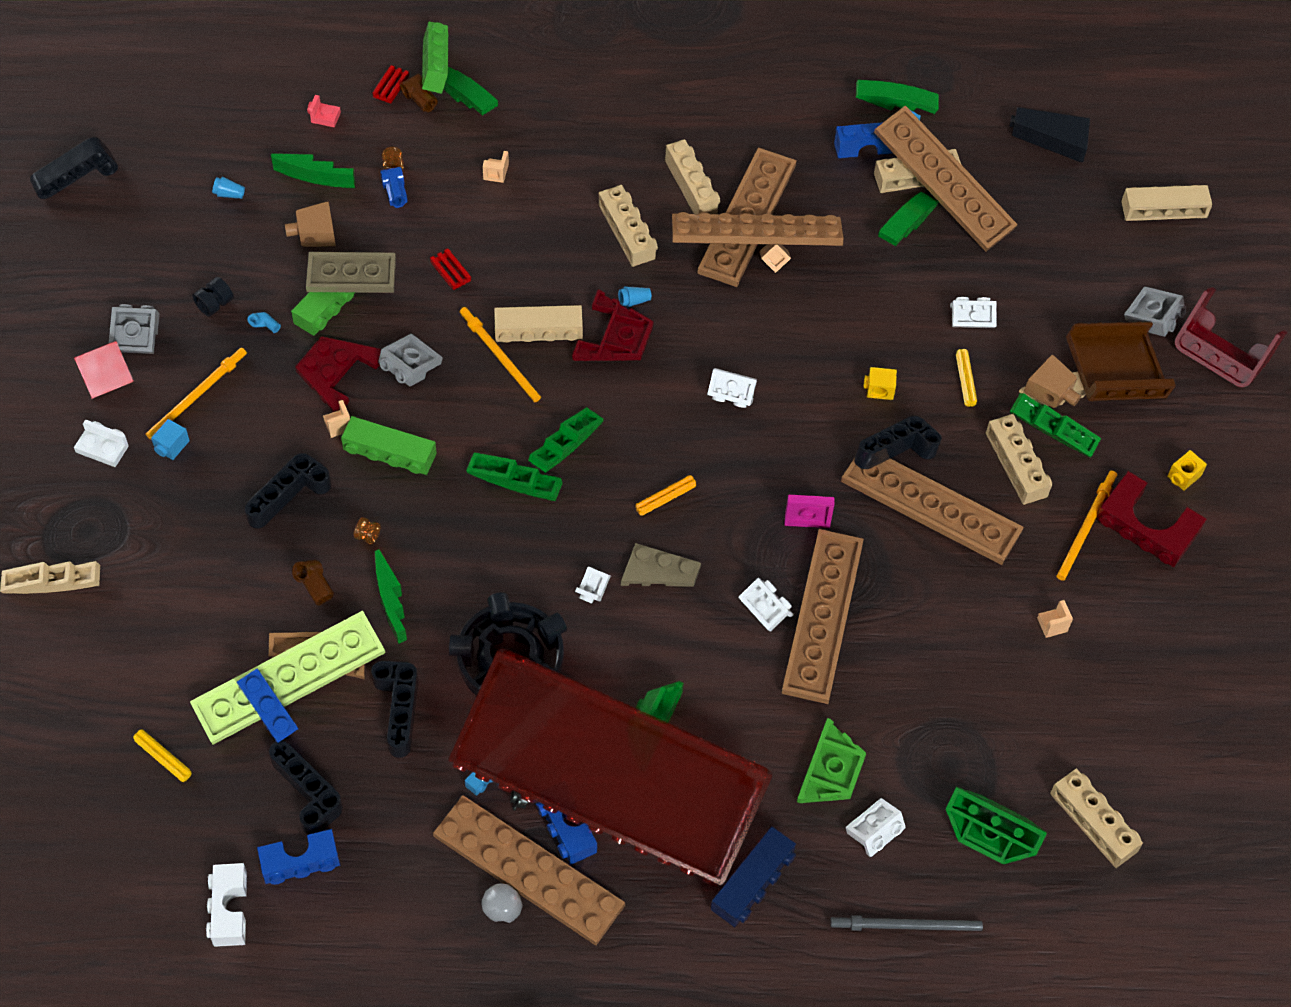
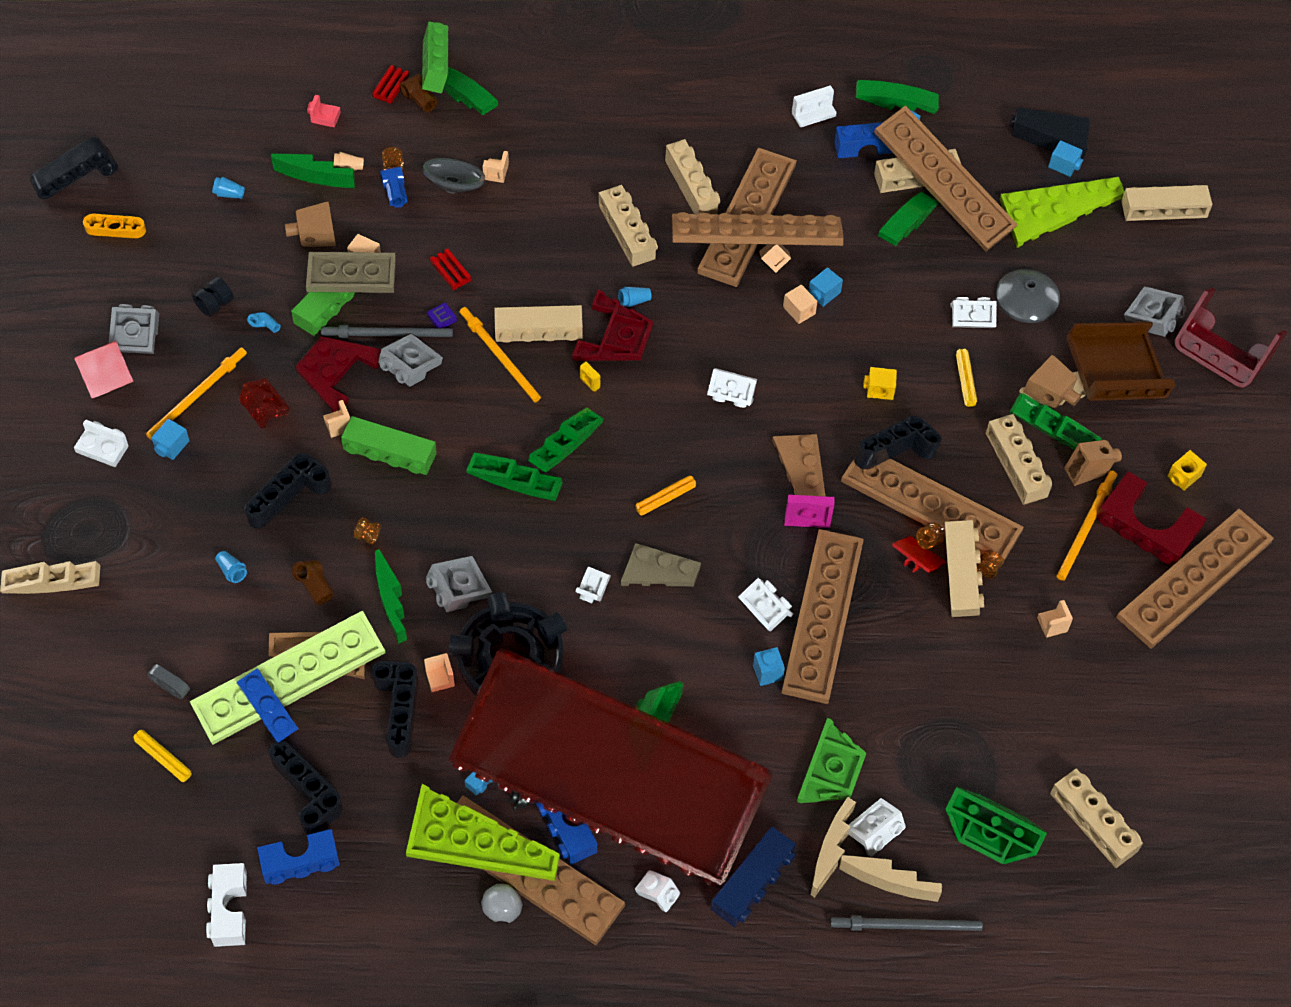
none -> light orange beam [83,214,146,238]
none -> dark grey beam [147,664,190,699]
none -> dark azure cone [215,551,247,583]
none -> clear red bracket [239,378,290,428]
none -> dark grey bar [321,325,453,338]
none -> light nougat cone [334,152,364,170]
none -> light nougat panel [347,234,381,253]
none -> lime wing [406,784,560,881]
none -> dark grey dish [423,158,485,193]
none -> light nougat panel [424,653,455,692]
none -> light grey plate [426,556,492,612]
none -> dark purple tile [427,303,457,328]
none -> yellow tile [580,362,600,392]
none -> white bracket [635,870,680,912]
none -> dark azure brick [753,647,785,686]
none -> medium nougat wing [772,434,826,497]
none -> light nougat panel [783,285,818,324]
none -> white bracket [792,85,836,127]
none -> dark azure brick [808,267,843,307]
none -> tan slope [811,797,856,898]
none -> tan slope [839,855,942,902]
none -> red piece [892,536,947,573]
none -> clear orange wheel [916,523,945,549]
none -> tan brick [945,520,984,617]
none -> clear orange wheel [976,550,1004,579]
none -> dark grey dish [996,269,1060,323]
none -> lime wing [999,177,1125,248]
none -> dark azure brick [1048,140,1083,177]
none -> medium nougat torso [1064,440,1122,486]
none -> medium nougat plate [1116,509,1274,649]

